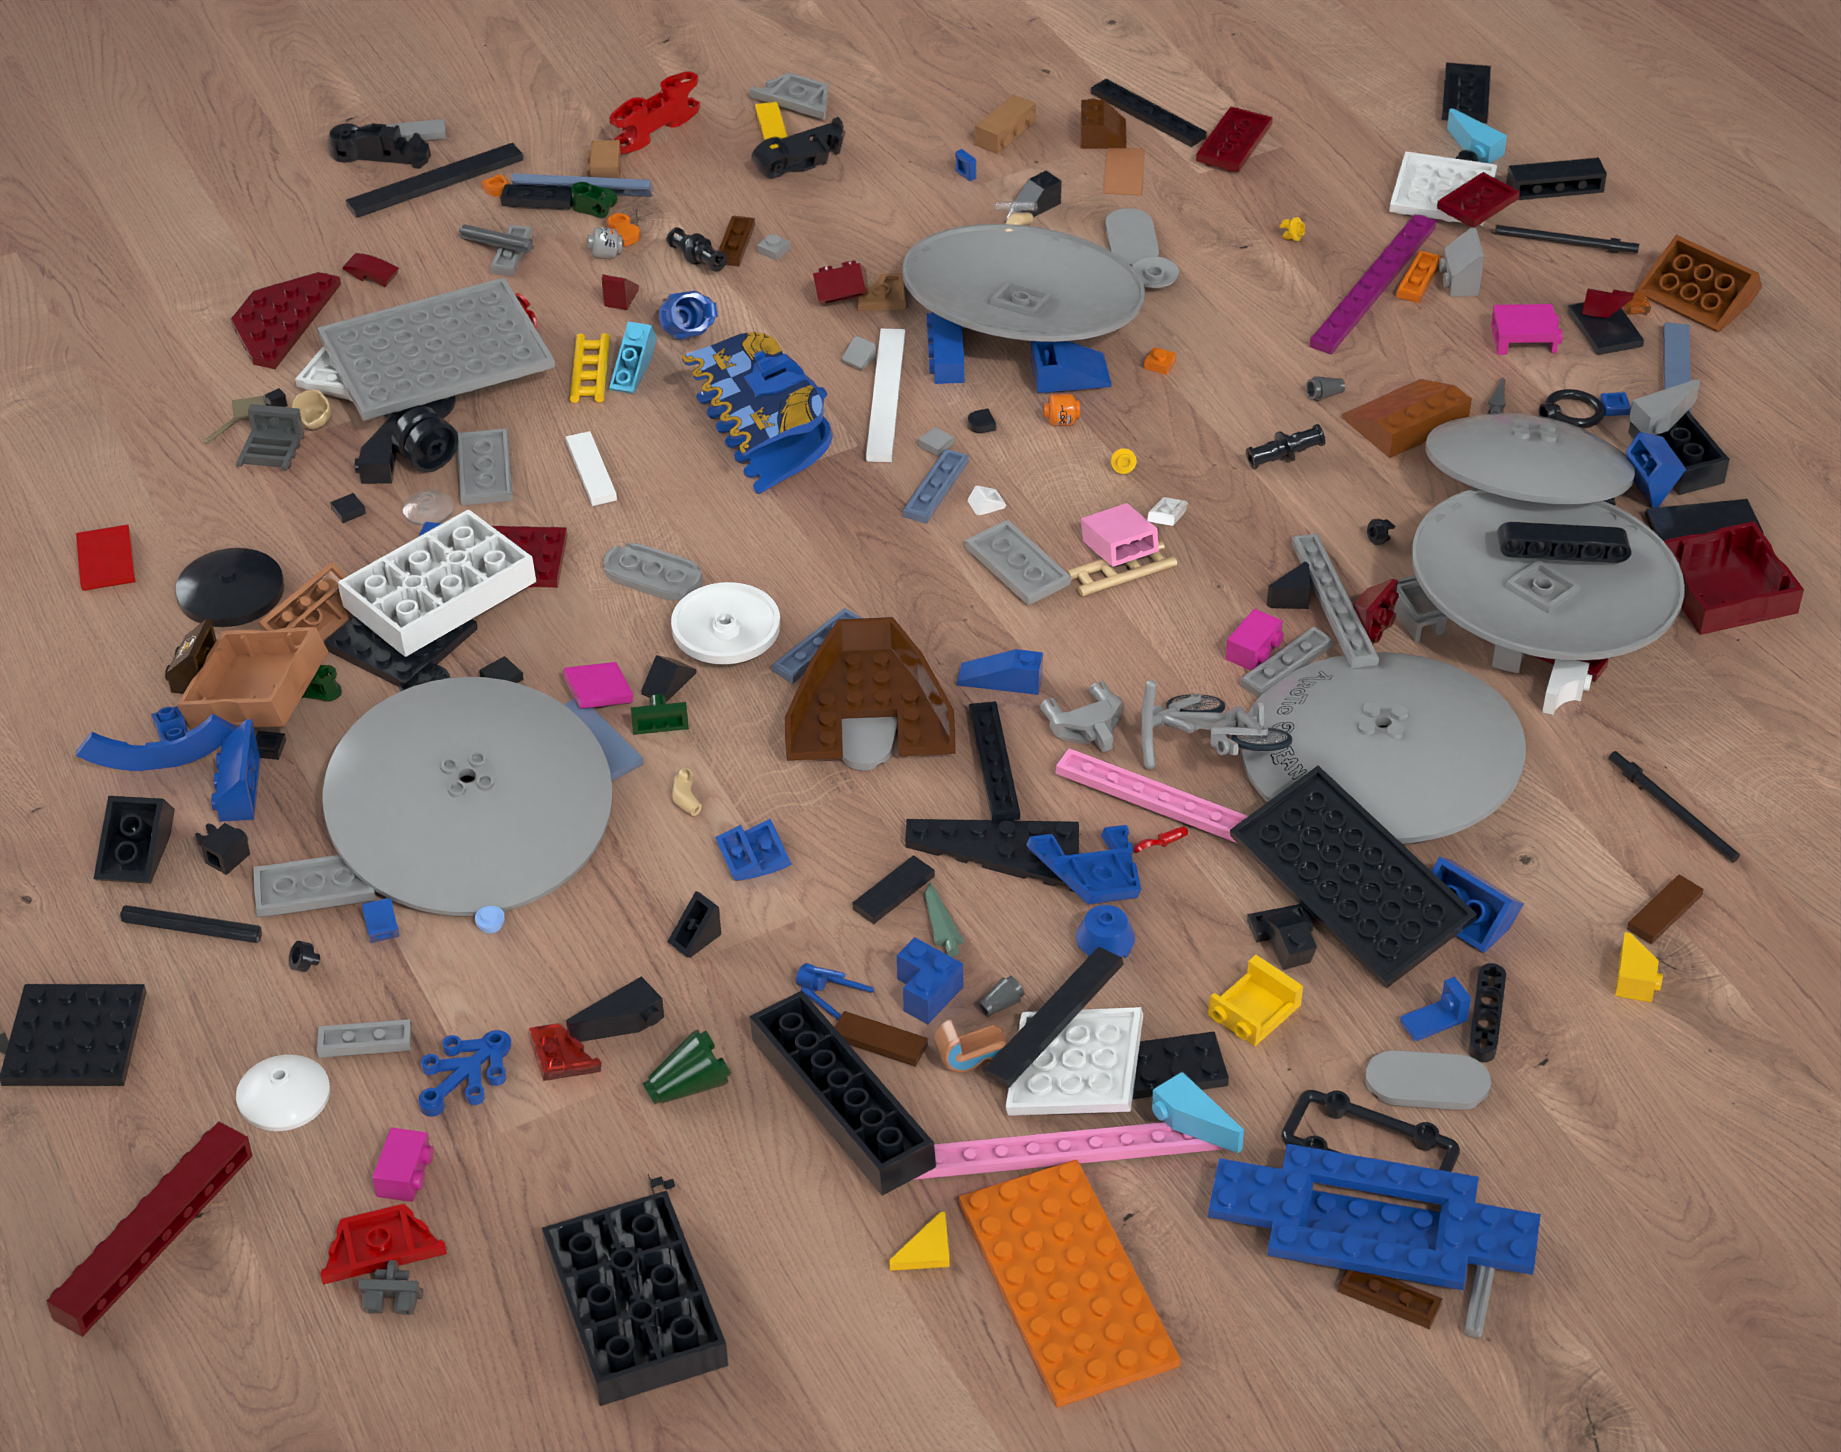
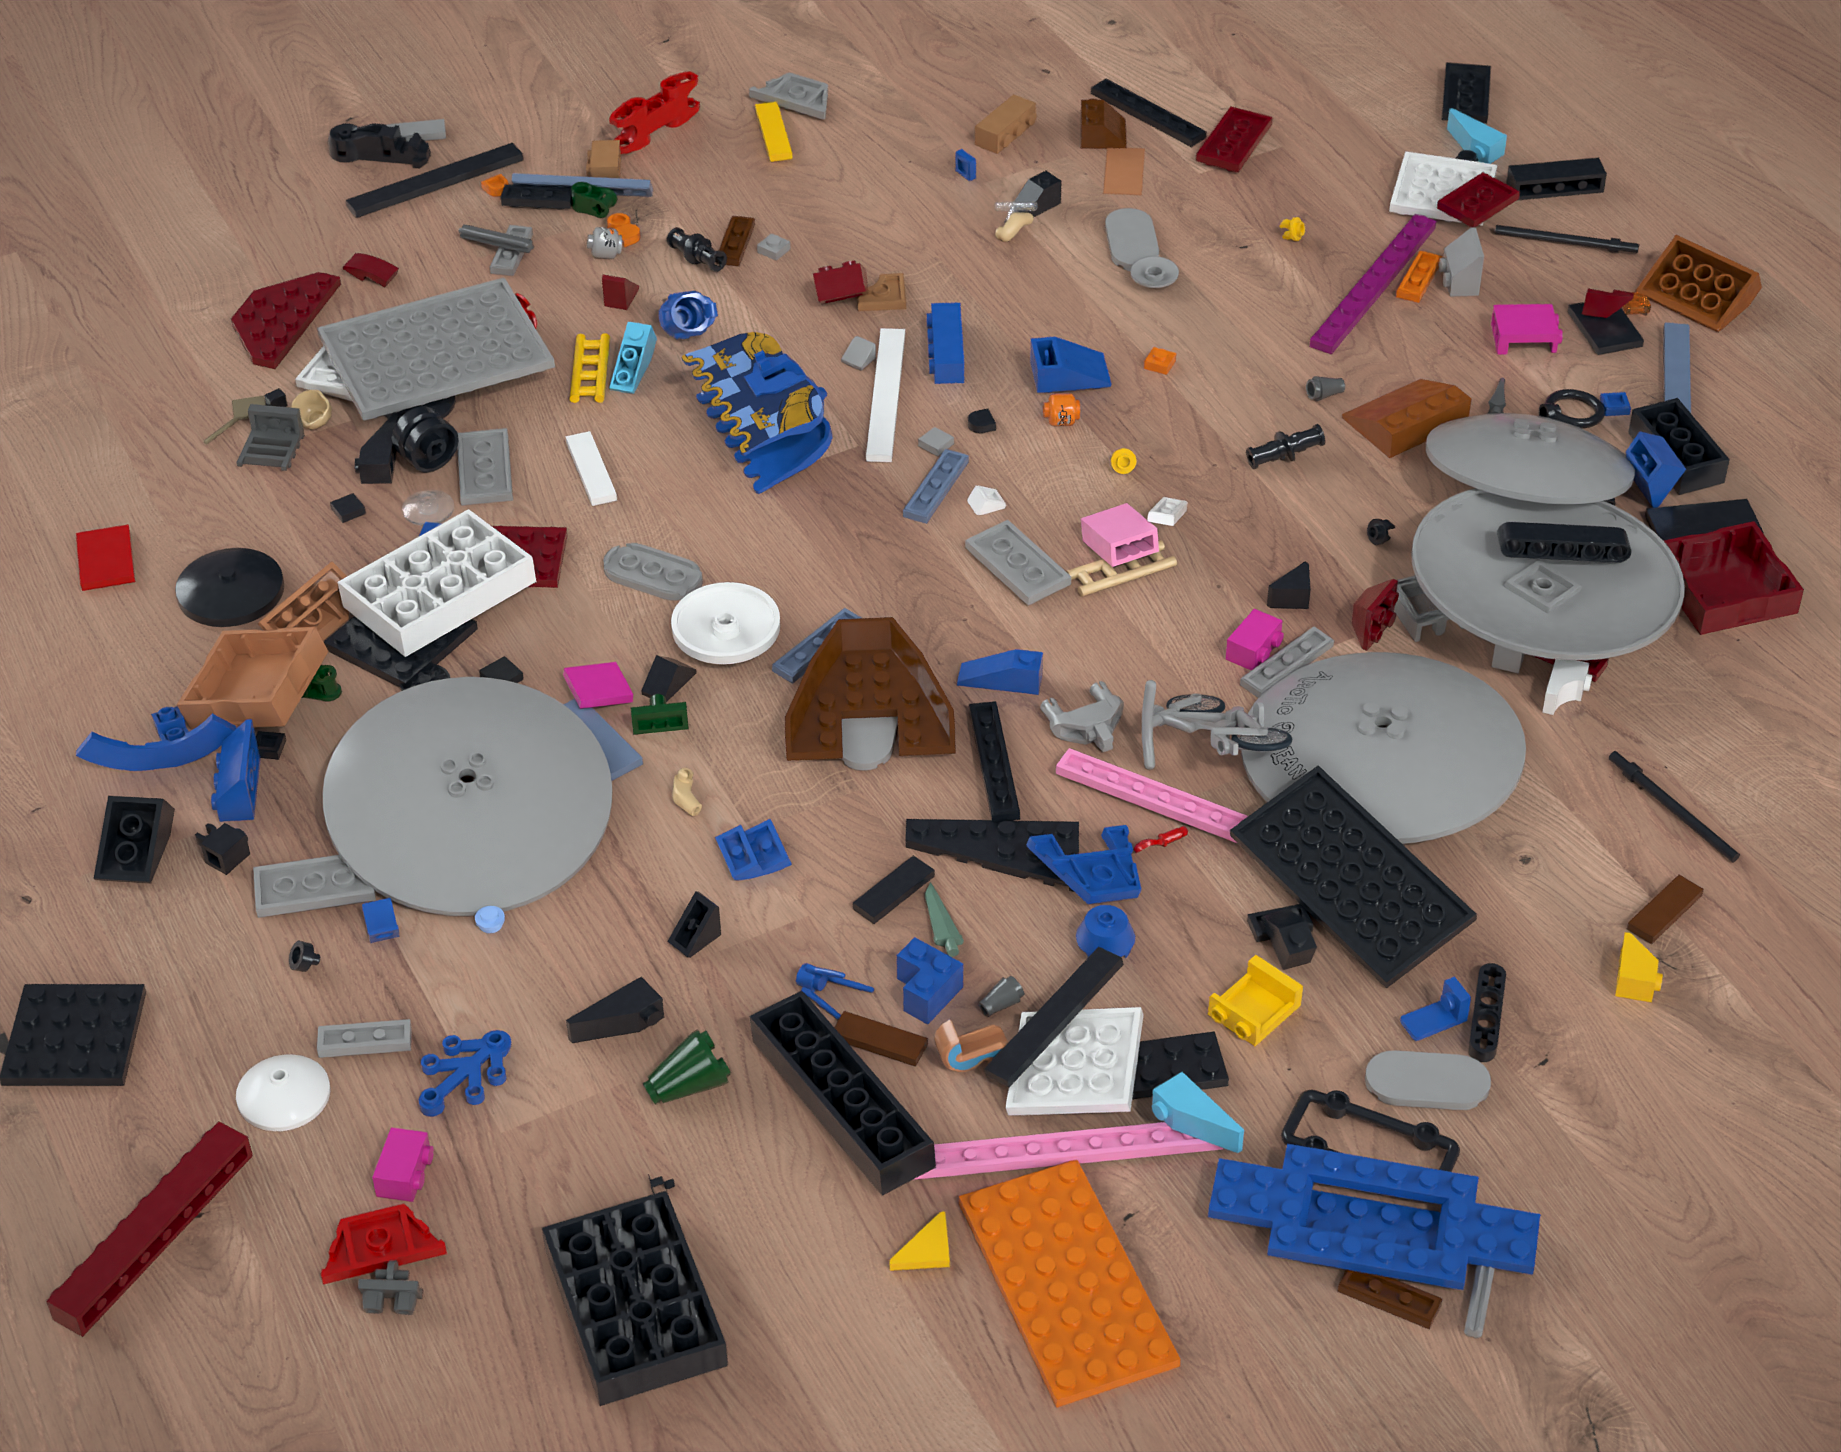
black axle [120,905,262,943] -> none
dark brown slope [165,619,217,694] -> none
clear red wing [528,1023,602,1081] -> none
black piece [751,117,846,179] -> none
light grey dish [902,224,1145,342] -> none
light grey tile [1292,534,1379,669] -> none
blue slope [1432,857,1524,952] -> none
light grey slope [1629,379,1700,435] -> none

